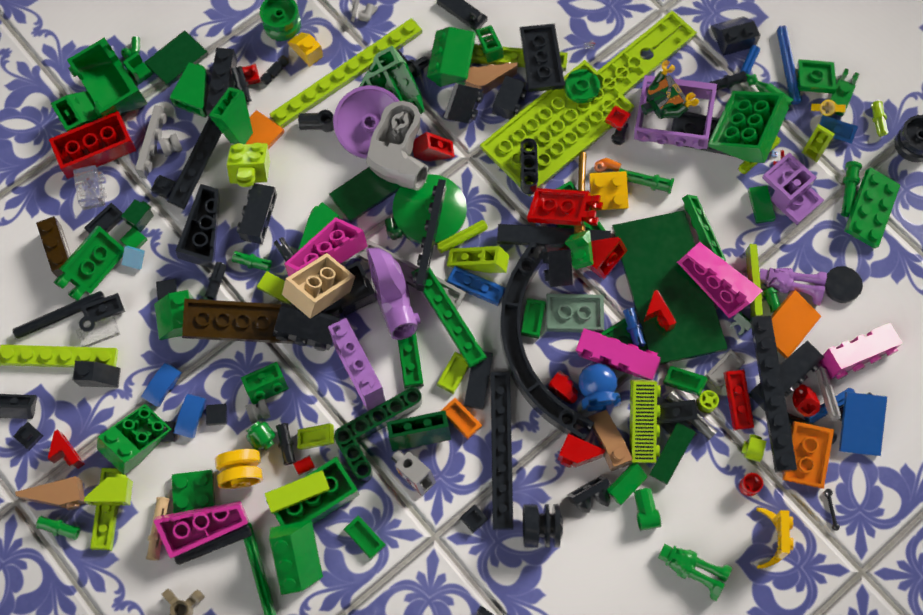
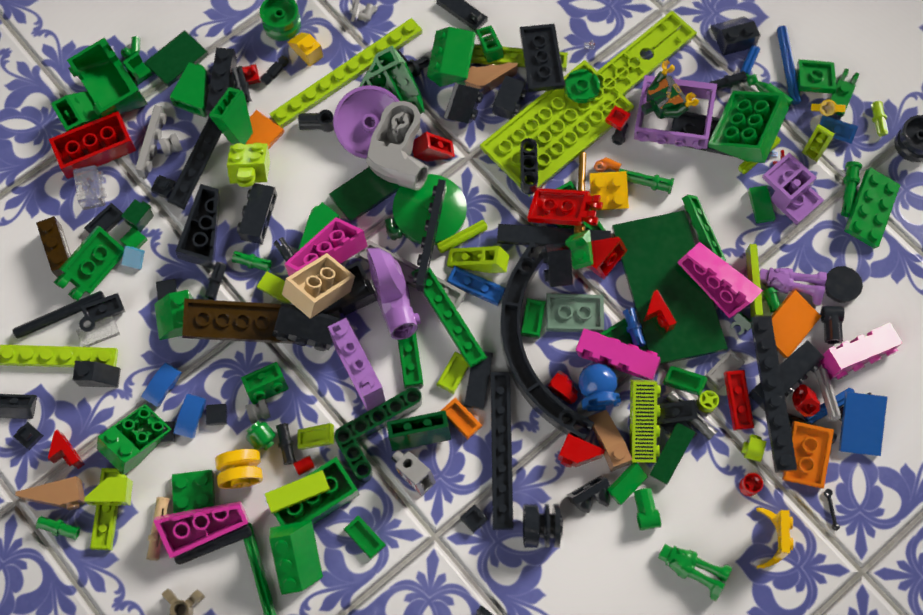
none -> black piece [820,306,844,345]

